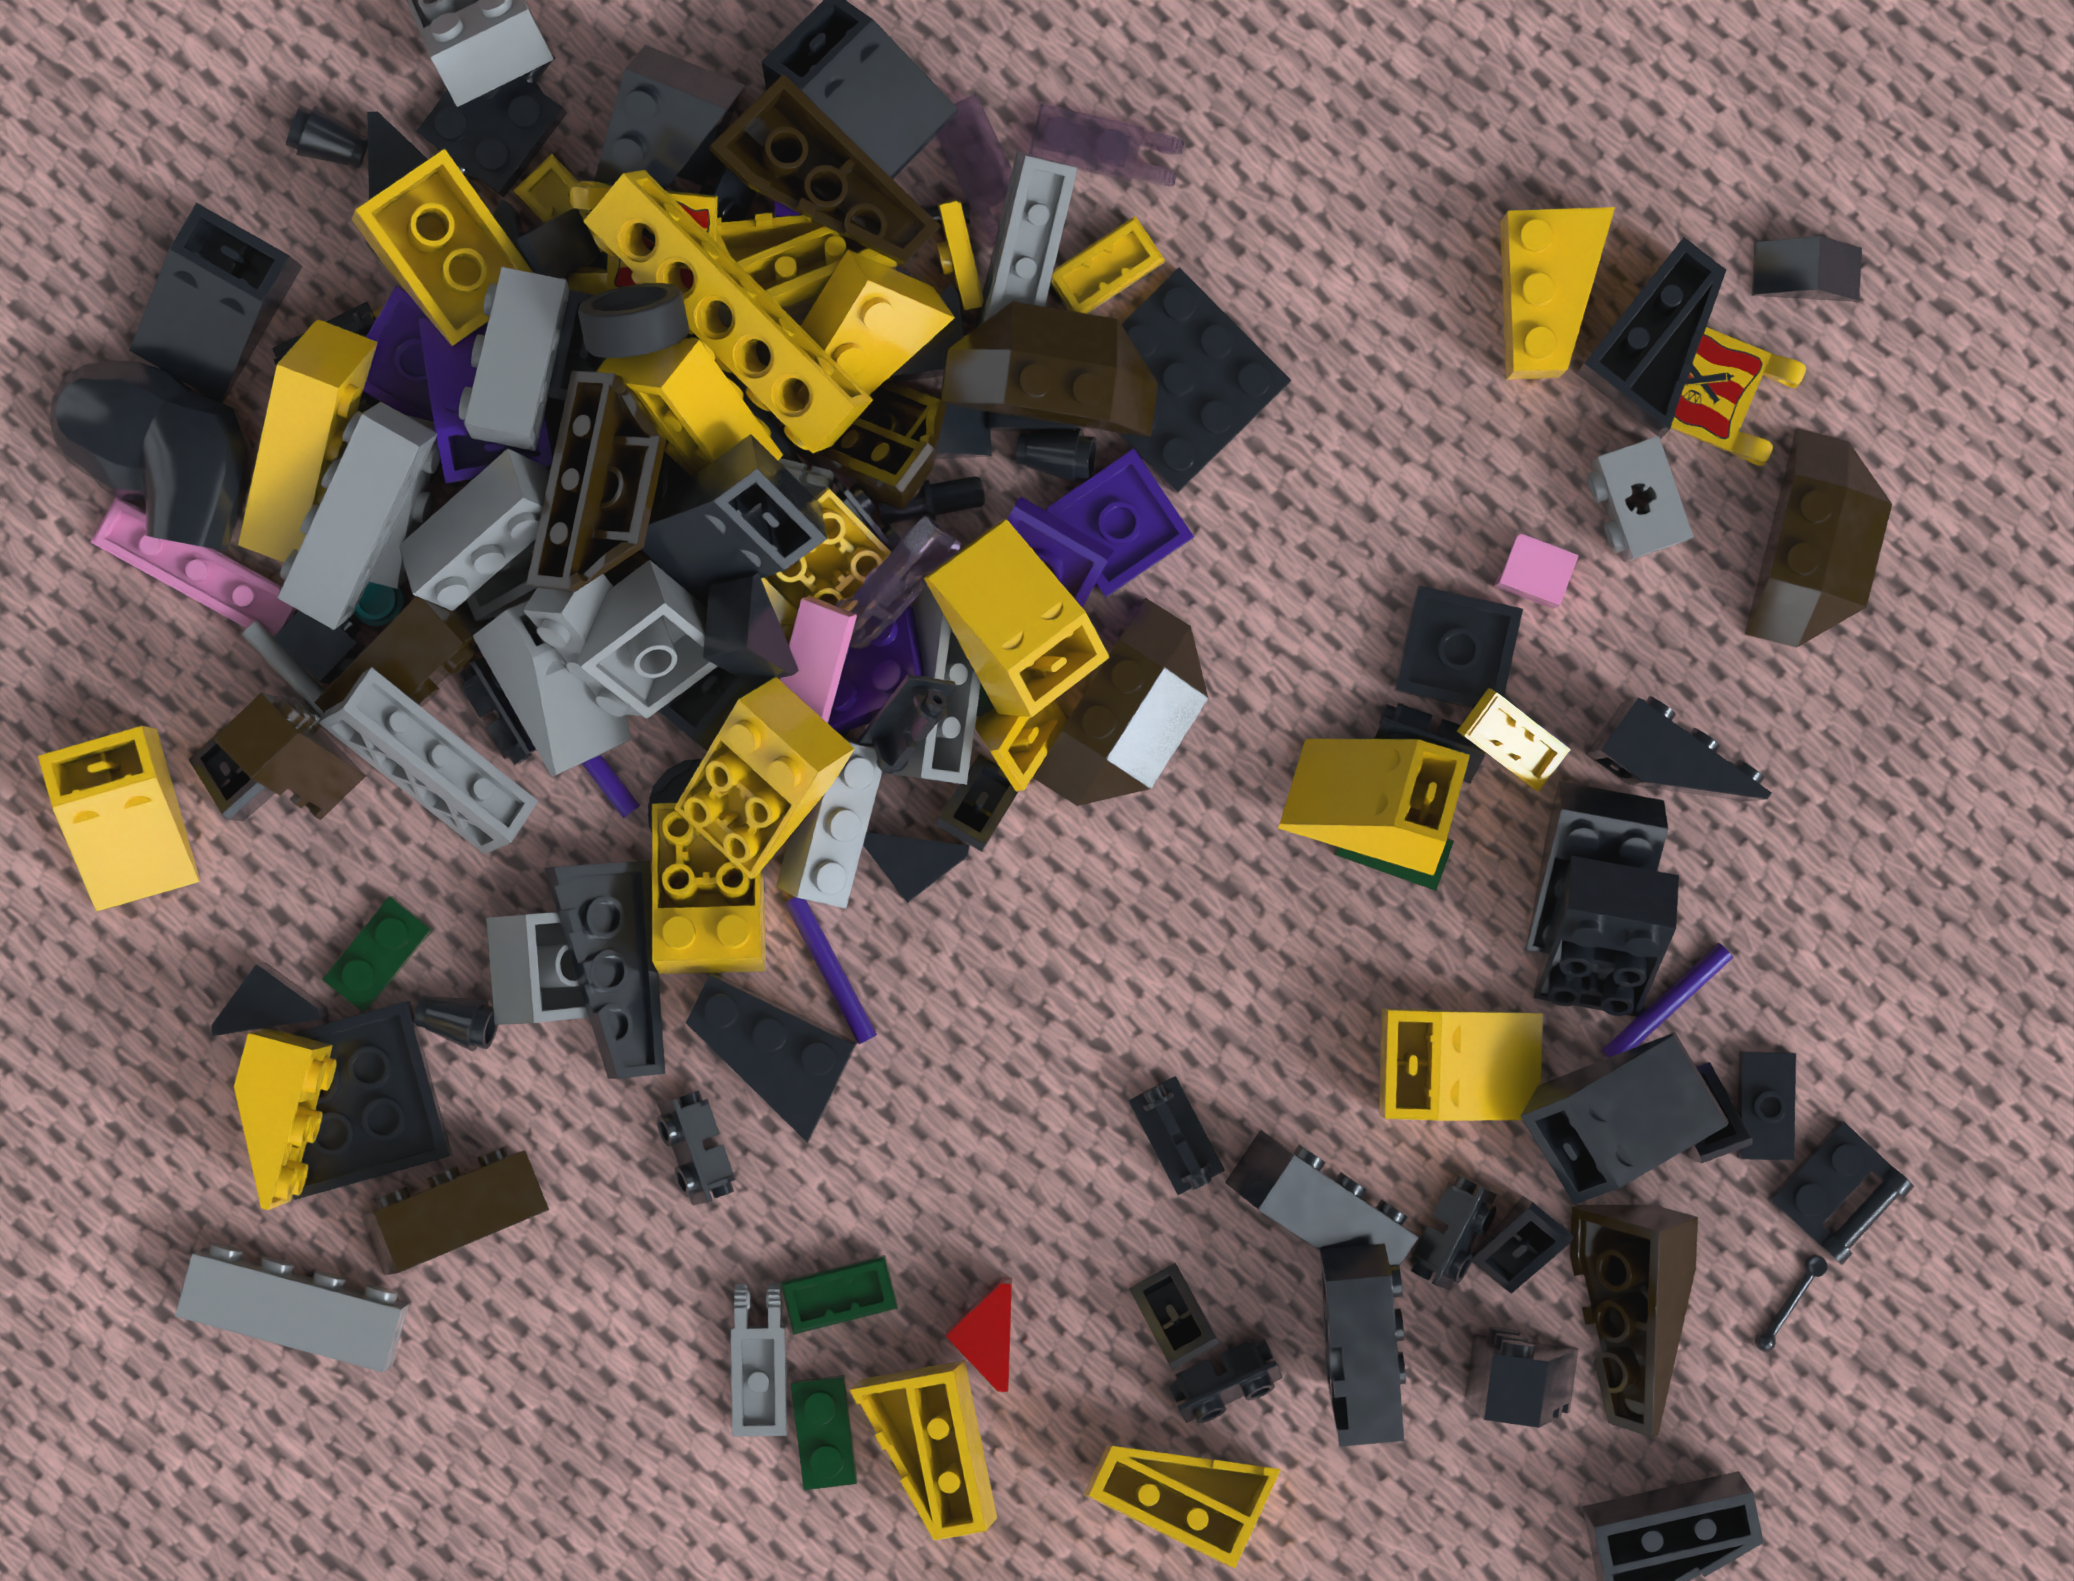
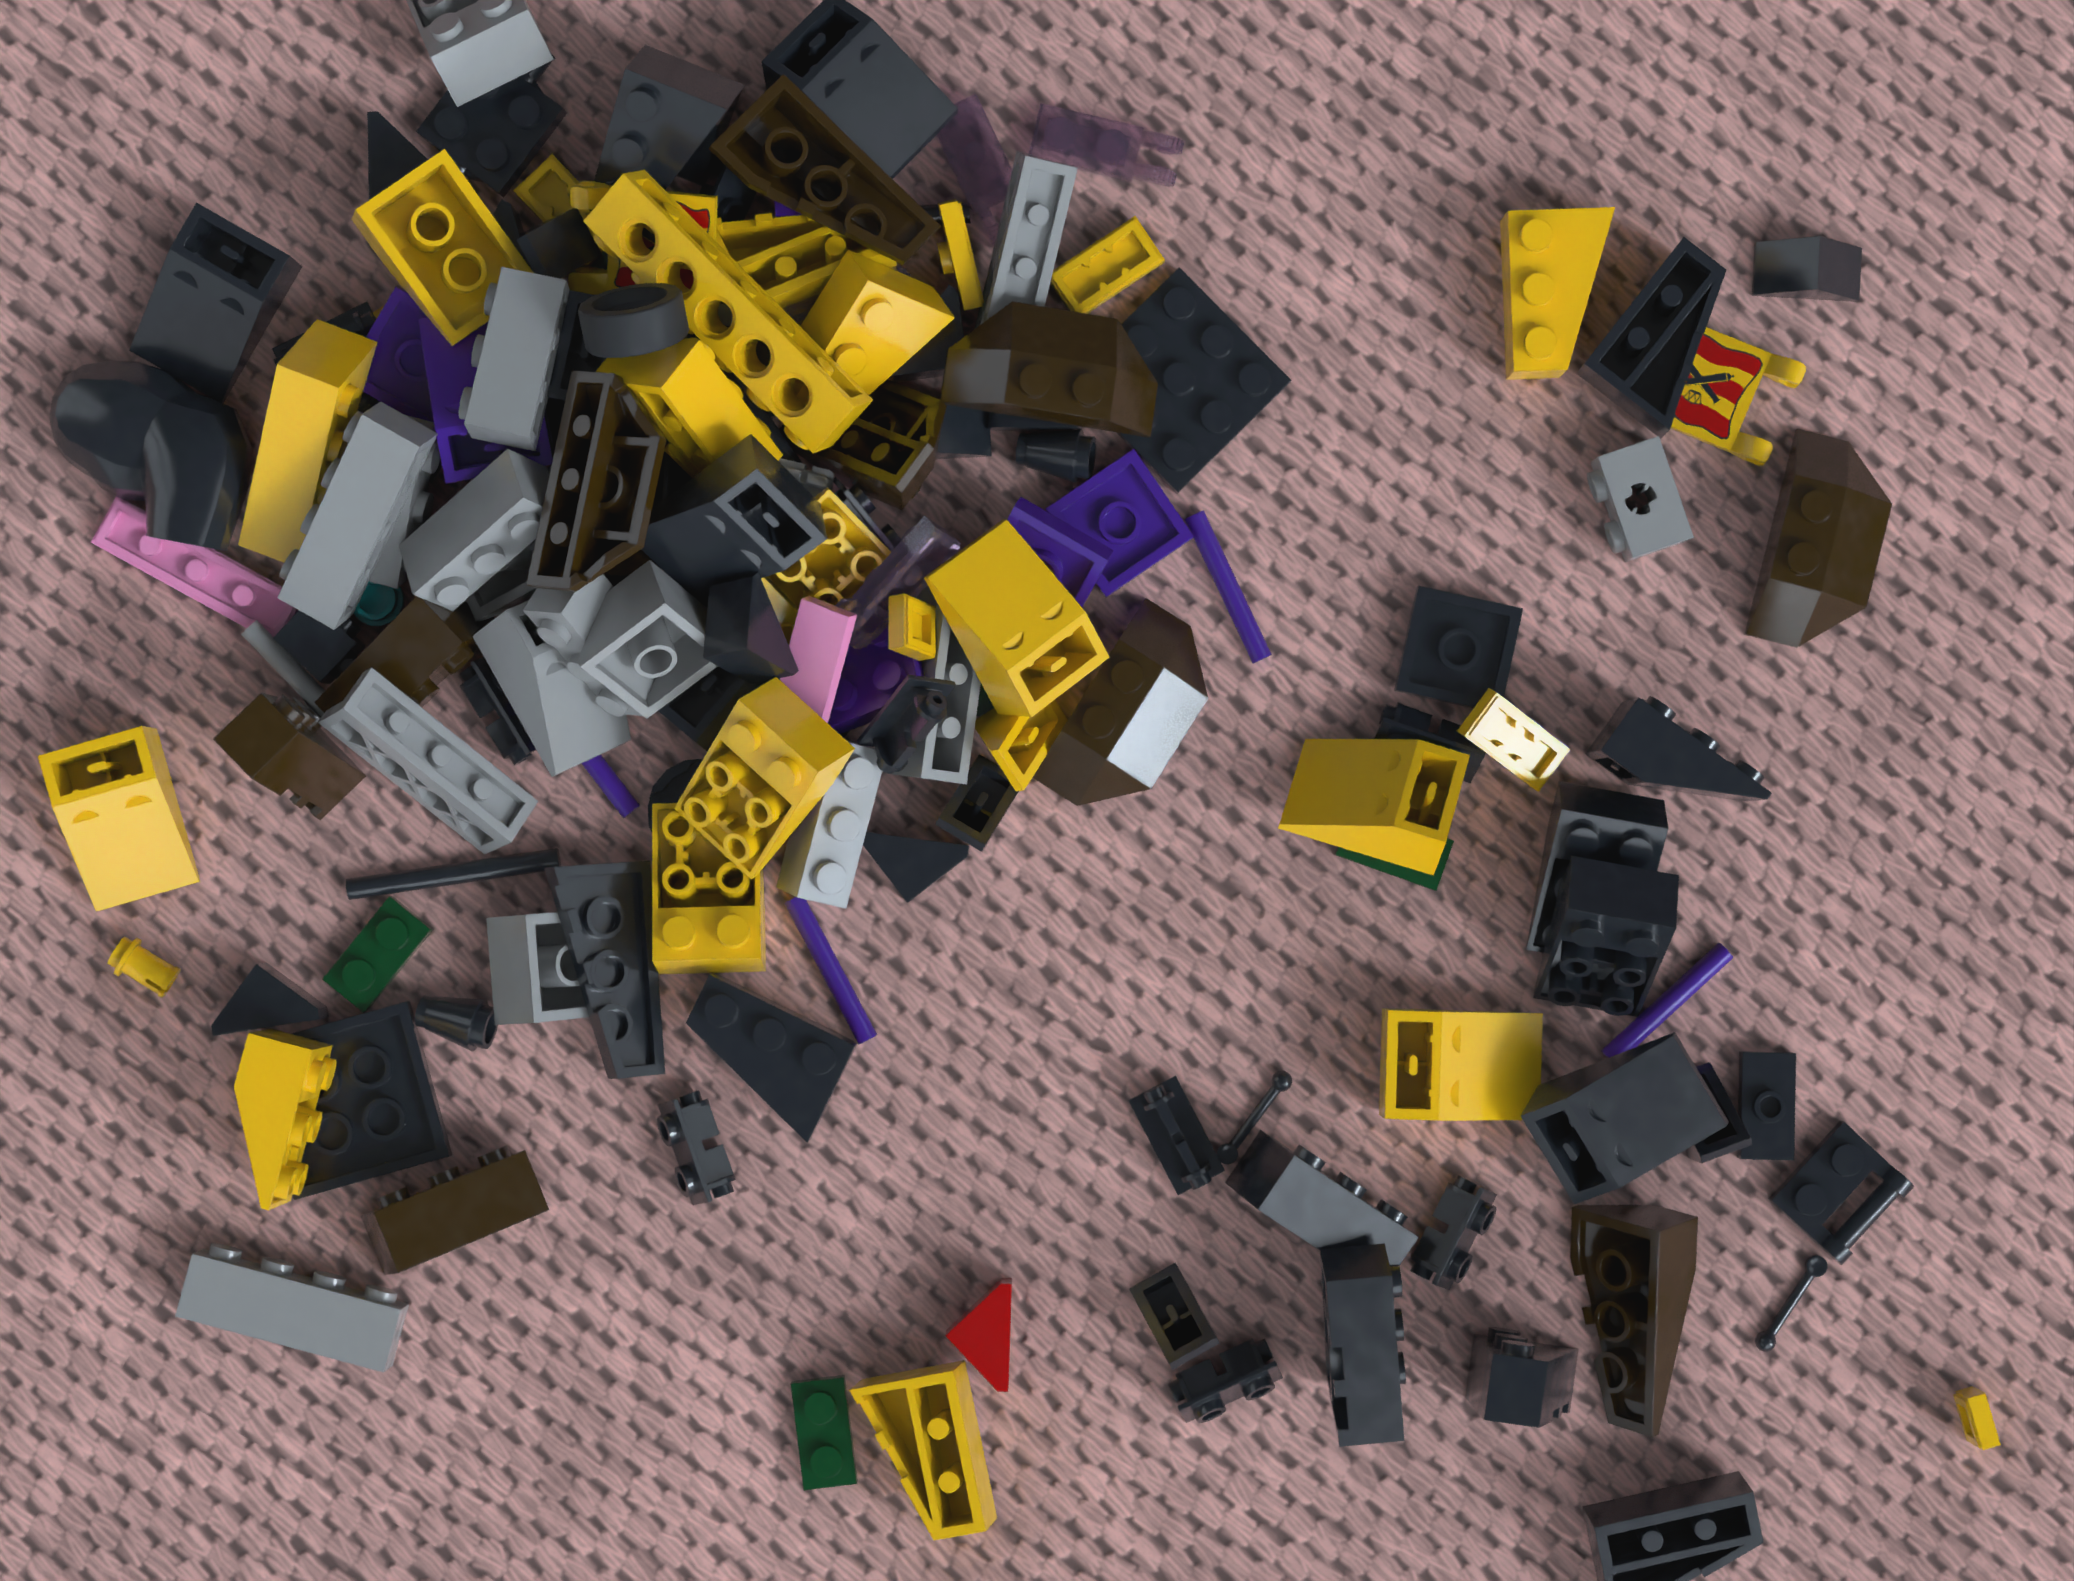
black slope [188,724,275,821] -> none
black cone [286,105,368,168] -> none
light grey hinge [731,1283,788,1437] -> none
dark green plate [780,1255,898,1335] -> none
black axle [878,476,985,526] -> none
yellow wedge [1083,1446,1281,1568] -> none
black slope [1472,1196,1574,1294] -> none
bright pink panel [1494,534,1579,609] -> none
none -> yellow pin [107,936,181,998]
none -> black bar [346,848,561,900]
none -> yellow tile [888,593,936,661]
none -> dark purple bar [1185,510,1272,664]
none -> black hinge [1217,1071,1292,1165]
none -> yellow tile [1953,1386,2001,1450]

